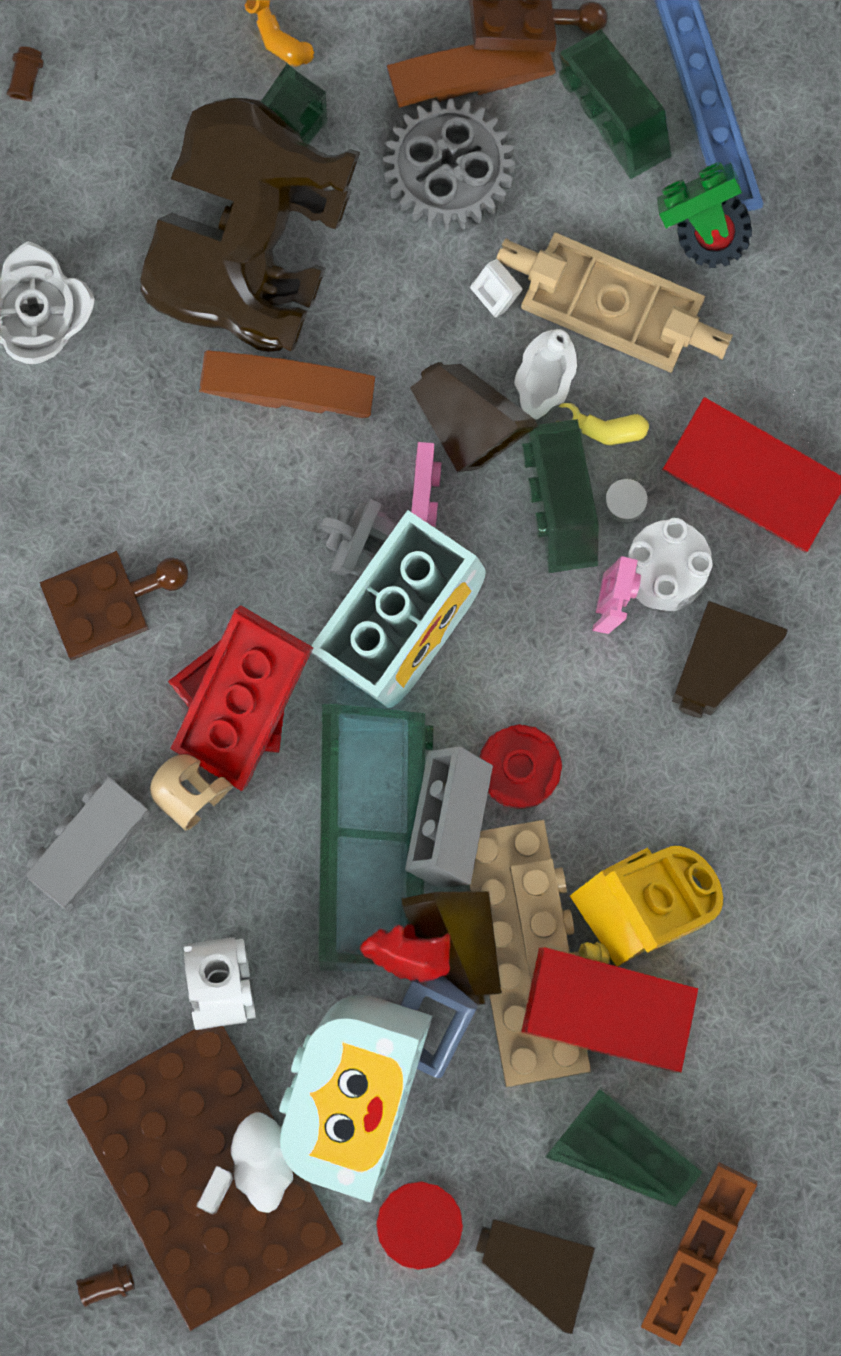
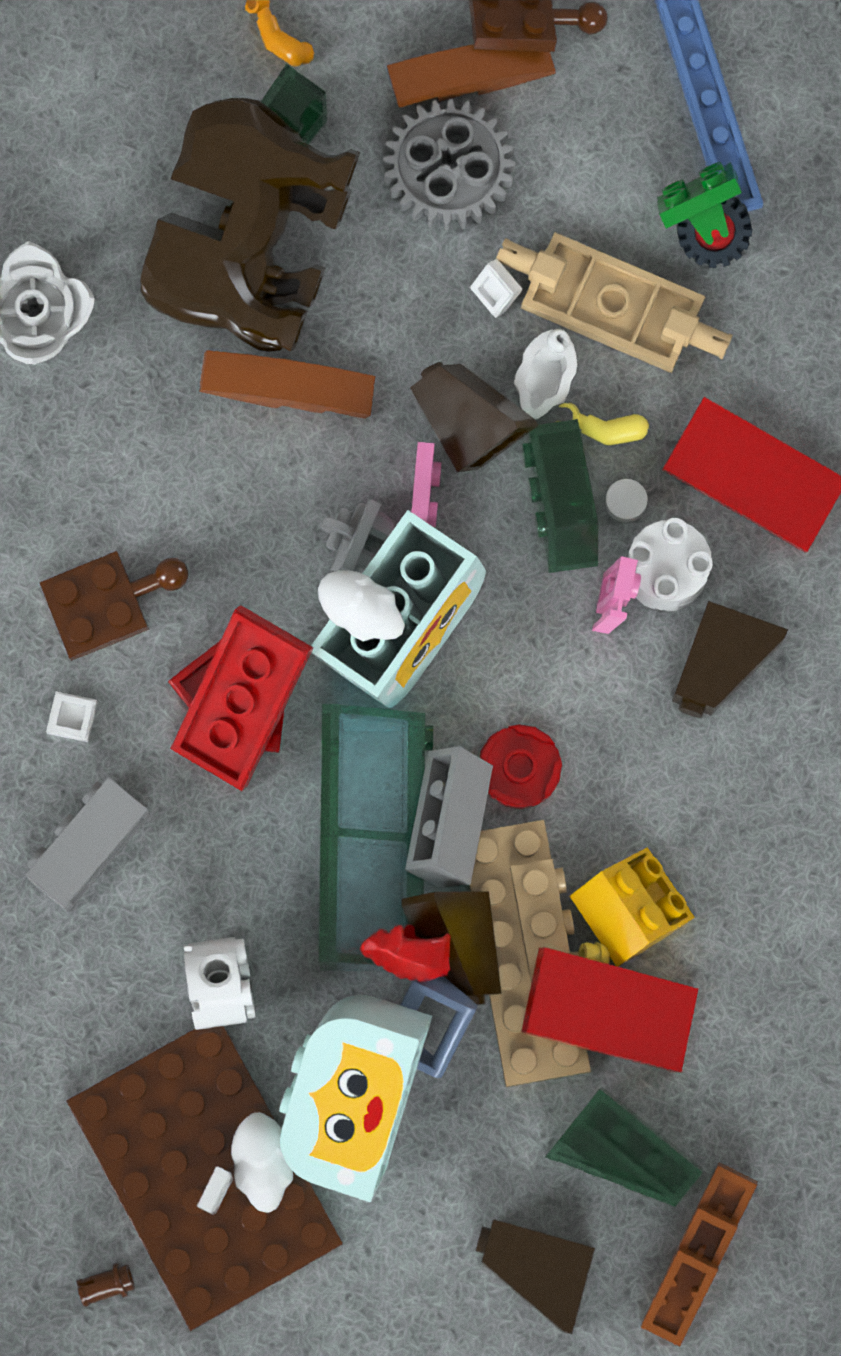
reddish brown pin [7,46,44,102] -> none
tan helmet [150,754,233,831] -> none
red tile [376,1182,463,1270] -> none
clear green wedge [559,29,672,180] -> none
yellow tile [604,846,723,953] -> none
none -> white tile [46,691,98,742]
none -> white arm [318,570,405,641]

